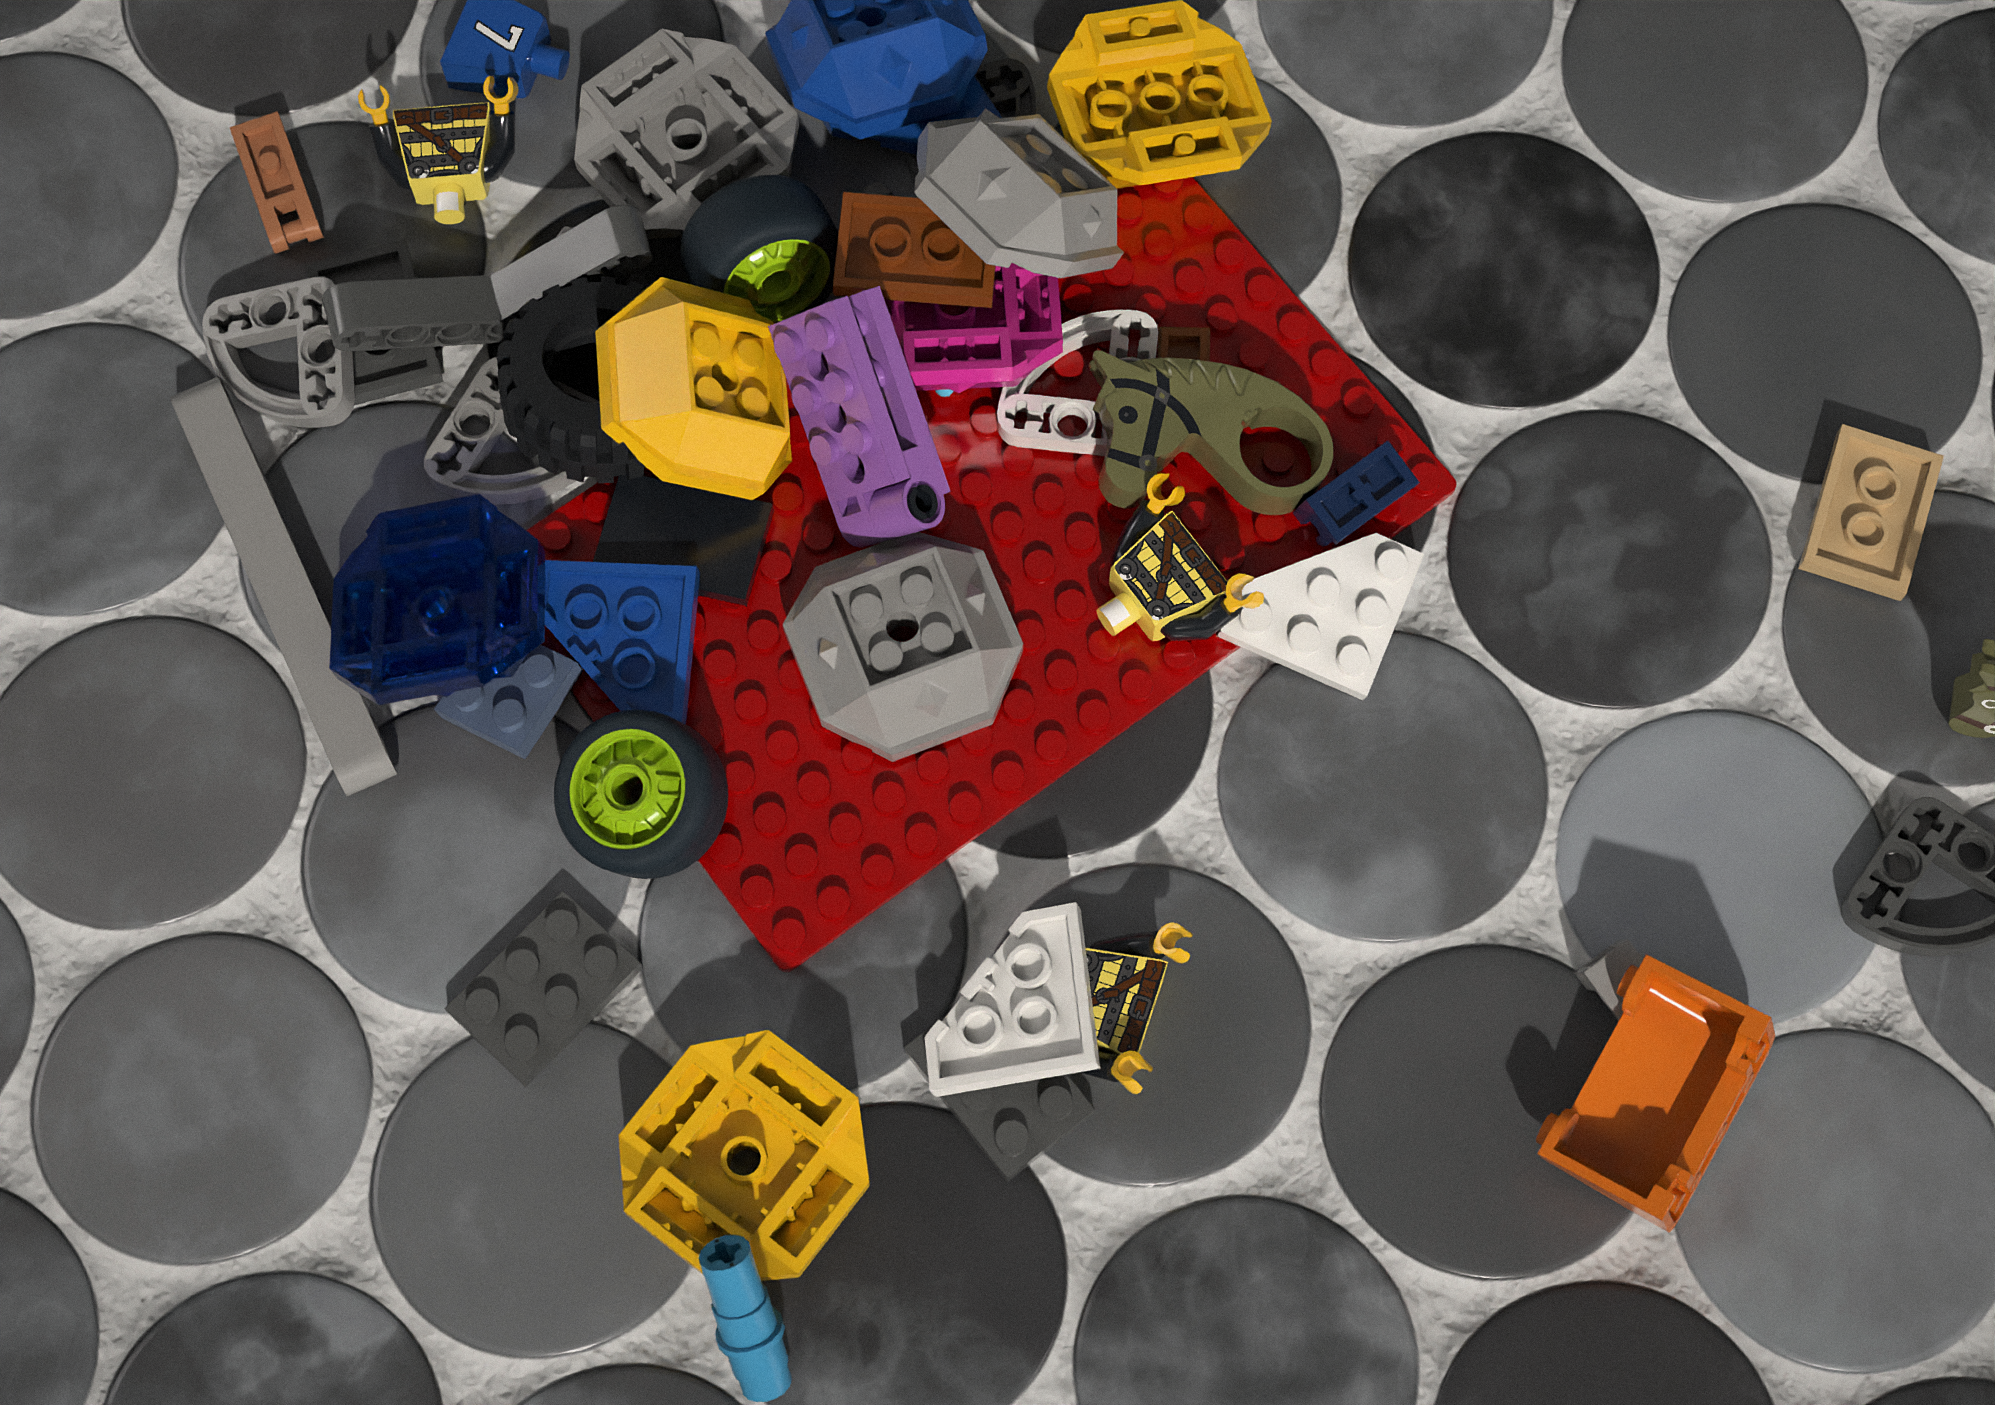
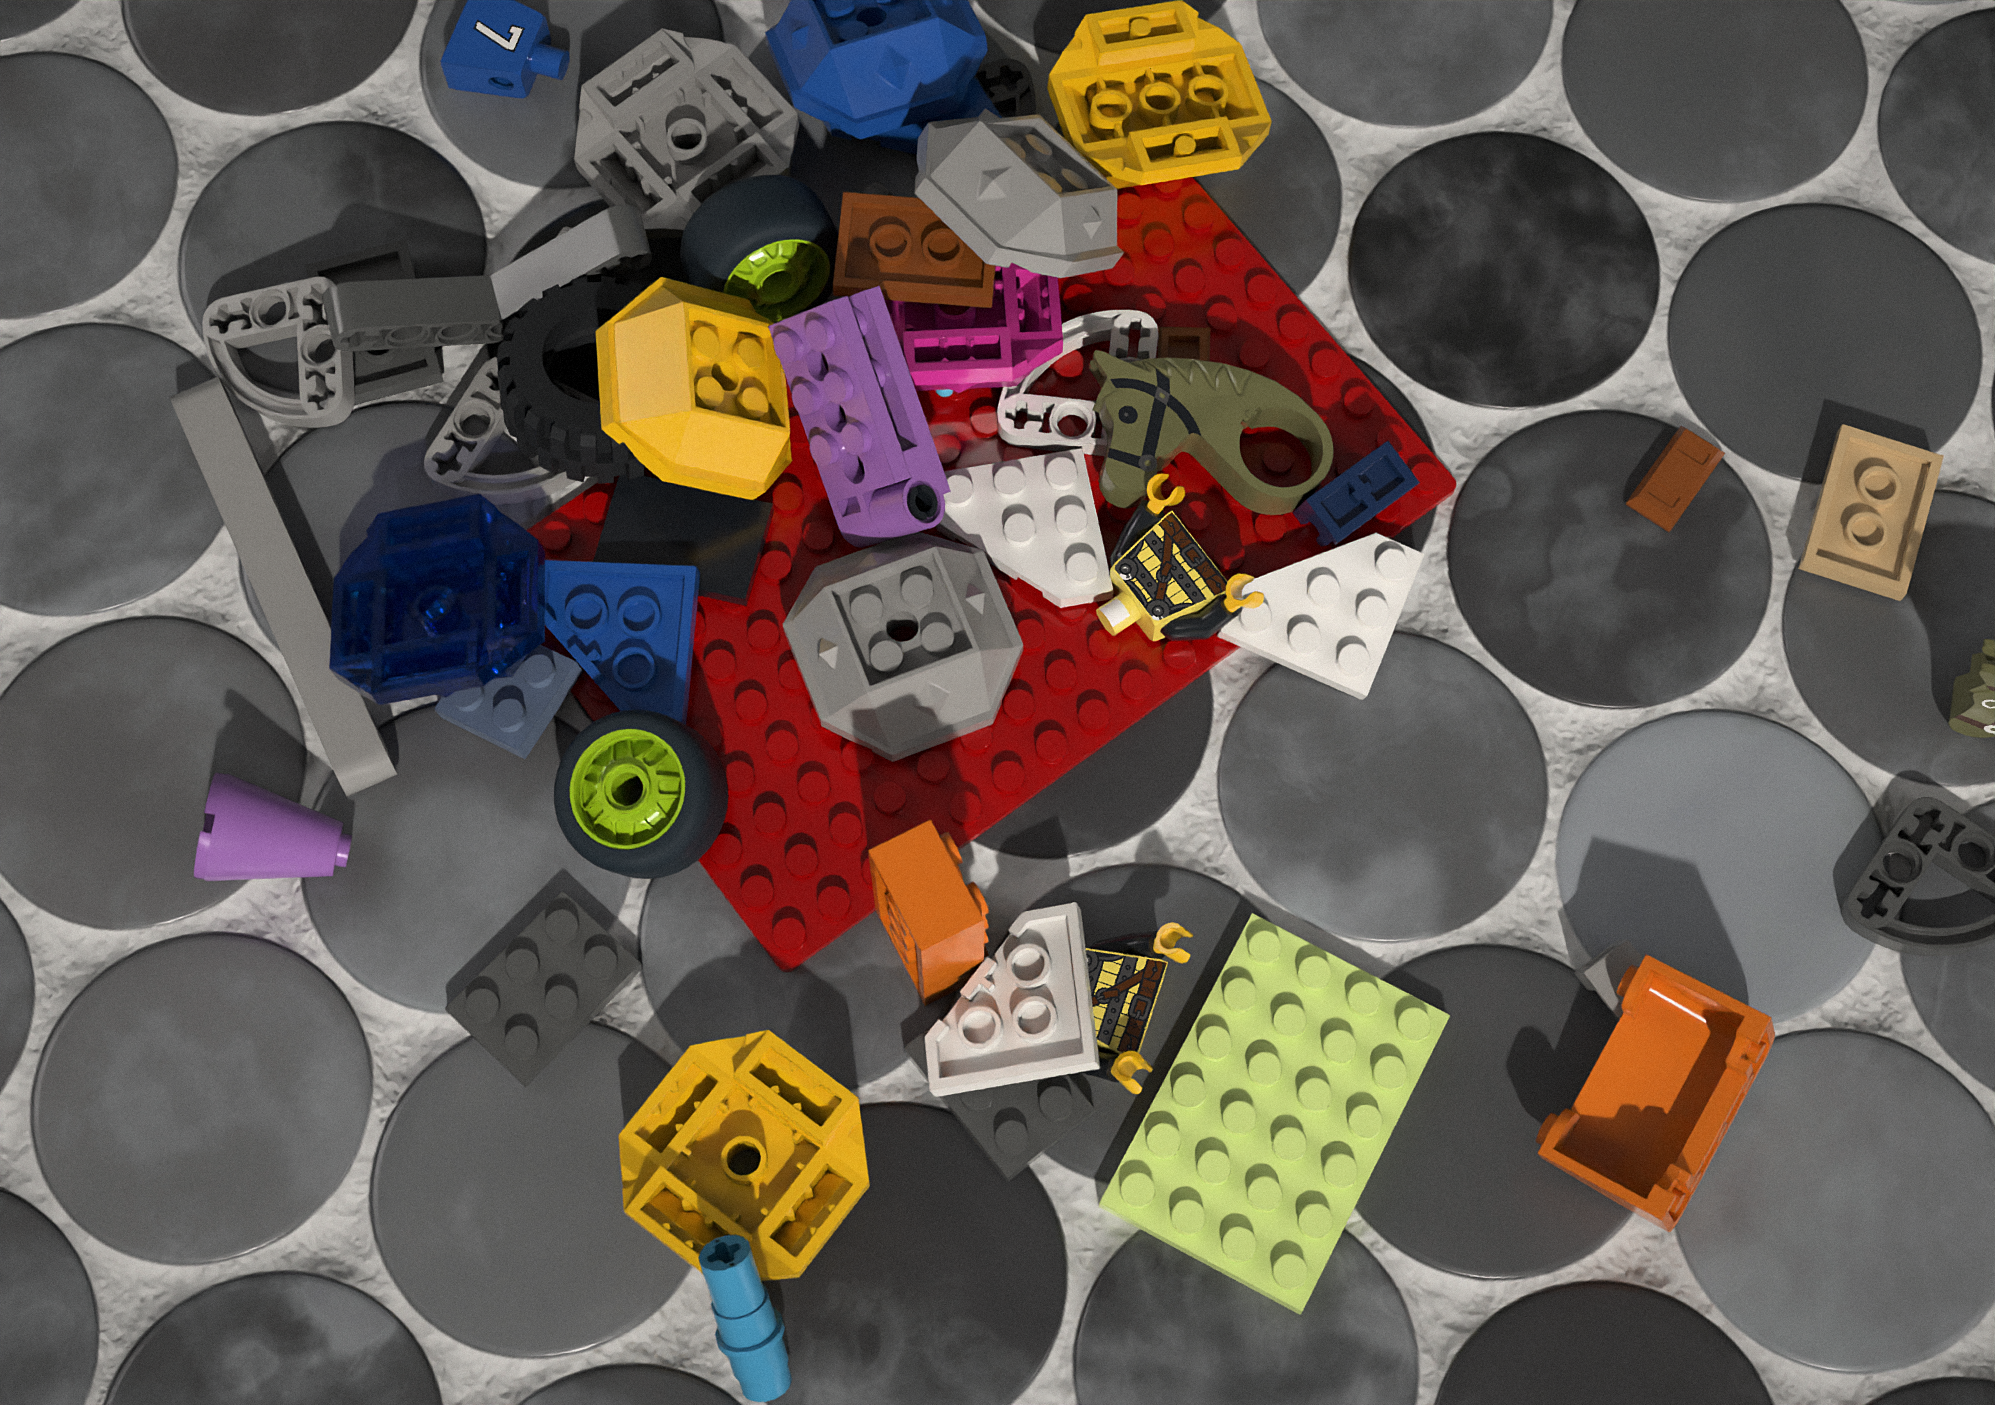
nougat plate [229,111,324,254] -> none
torso [358,76,519,224] -> none
none -> medium lavender cone [194,772,352,881]
none -> orange brick [868,820,989,1006]
none -> white plate [936,448,1113,608]
none -> yellowish green plate [1099,913,1450,1314]
none -> dark orange tile [1625,425,1725,532]

